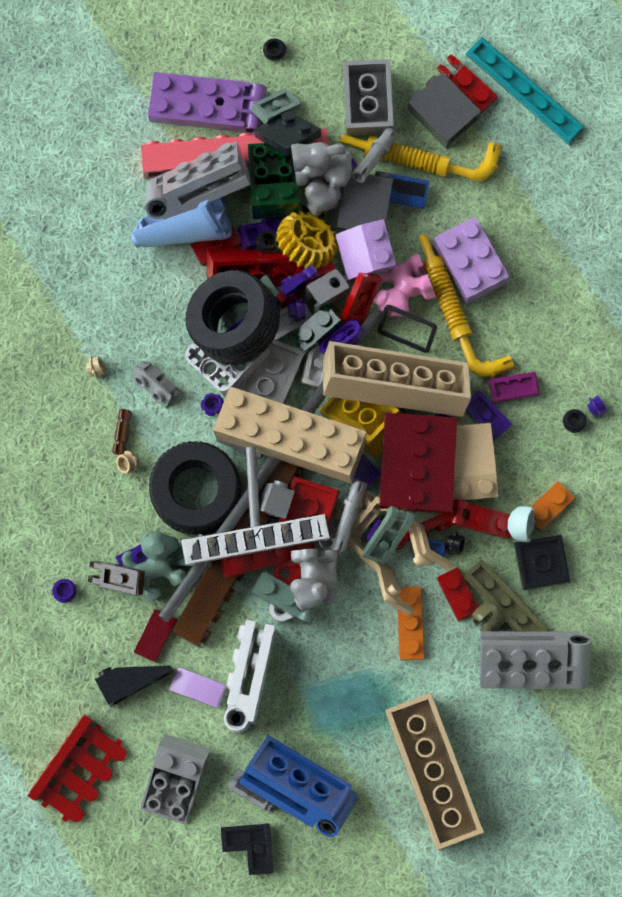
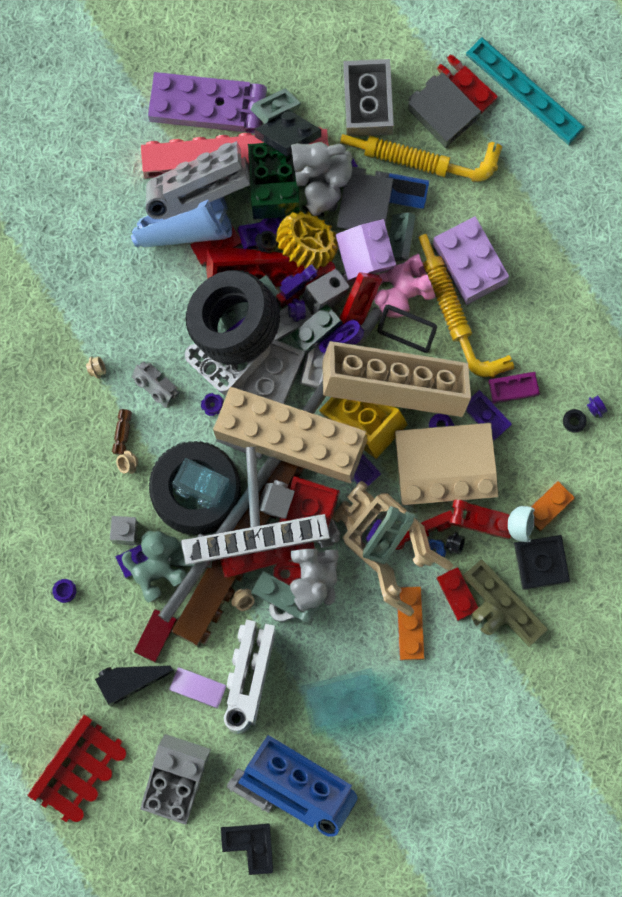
hinge [88,561,145,595] -> none
black plate [263,38,286,61] -> none
light grey pin [331,478,368,552] -> none
light grey pin [352,128,398,183] -> none
dark red plate [379,412,457,514] -> none
tan brick [385,693,484,851] -> none
light grey hinge [479,631,592,689] -> none
none -> light grey brick [110,516,138,545]
none -> clear light blue brick [172,458,230,509]
none -> tan plate [231,588,254,611]
none -> sand green plate [389,212,416,262]

